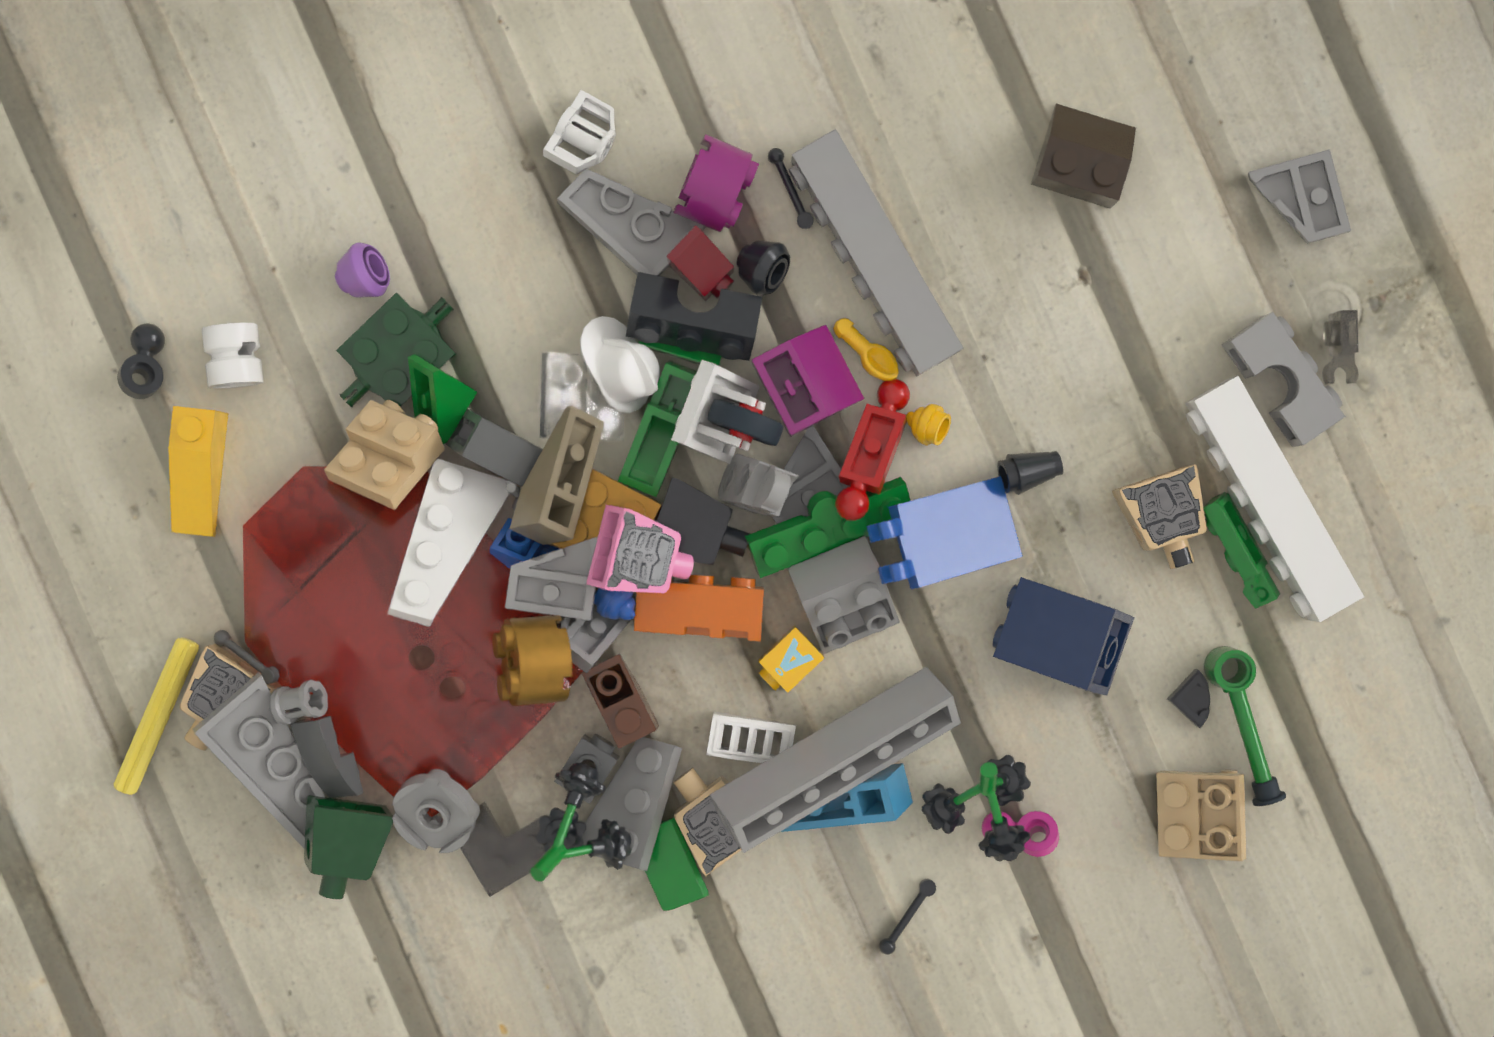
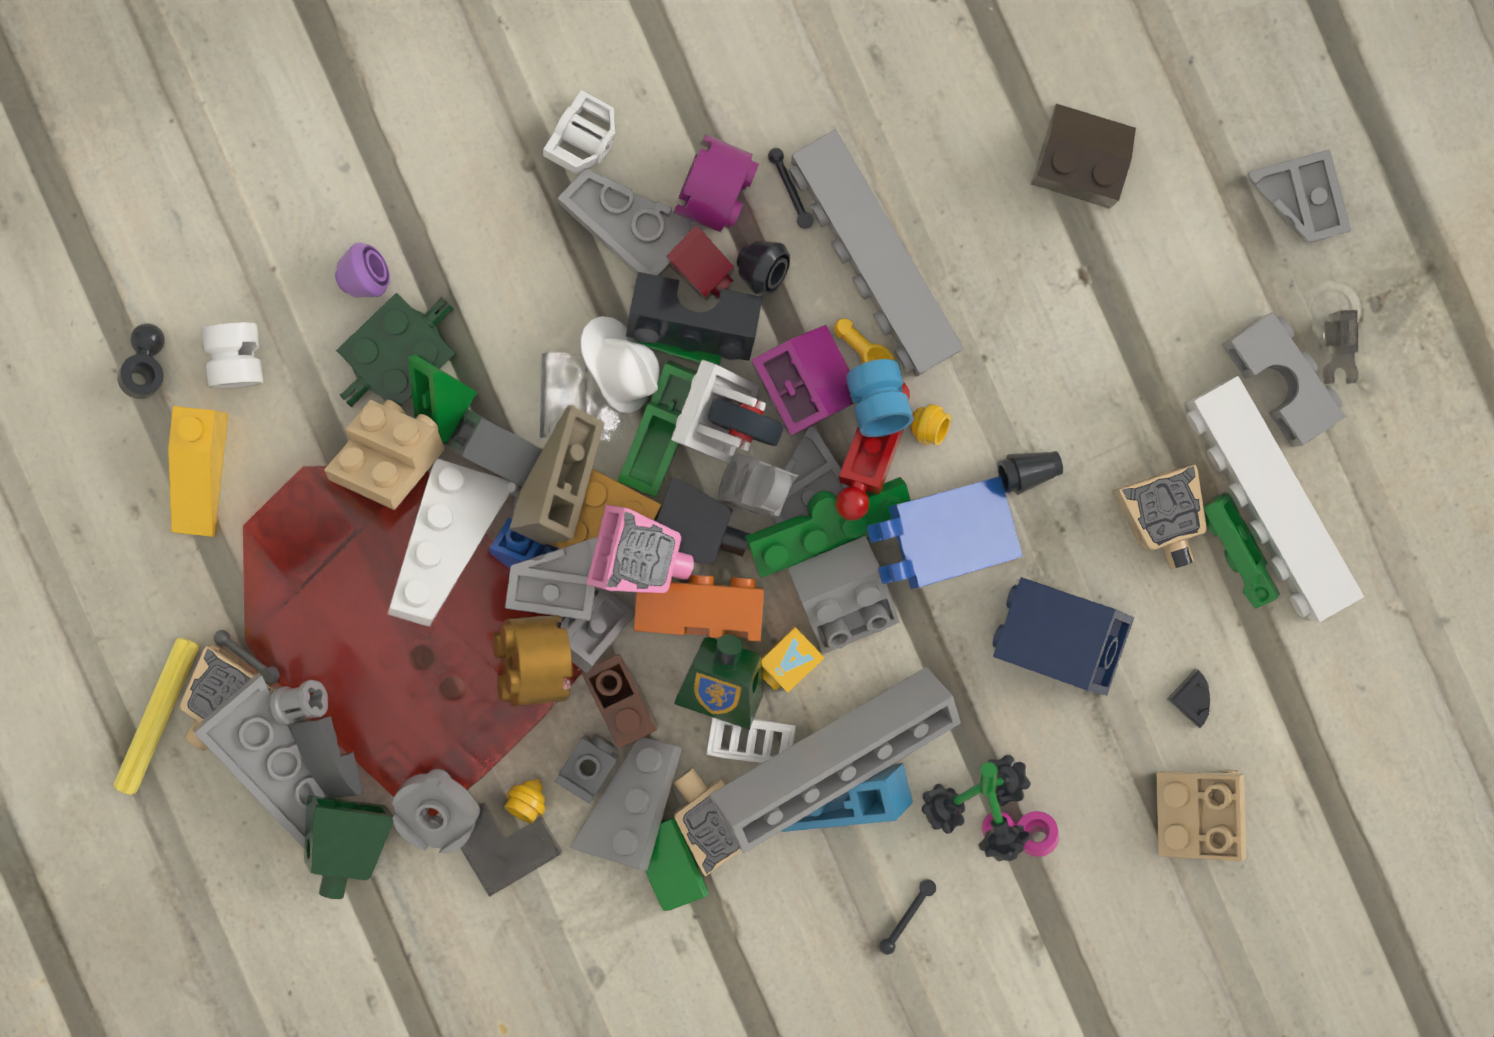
black plant [530,763,632,882] -> none
blue plate [594,588,635,620] -> none
green piece [1204,646,1286,806] -> none
none -> yellow plate [504,779,546,824]
none -> dark green torso [674,634,763,730]
none -> dark azure wheel [846,359,914,437]

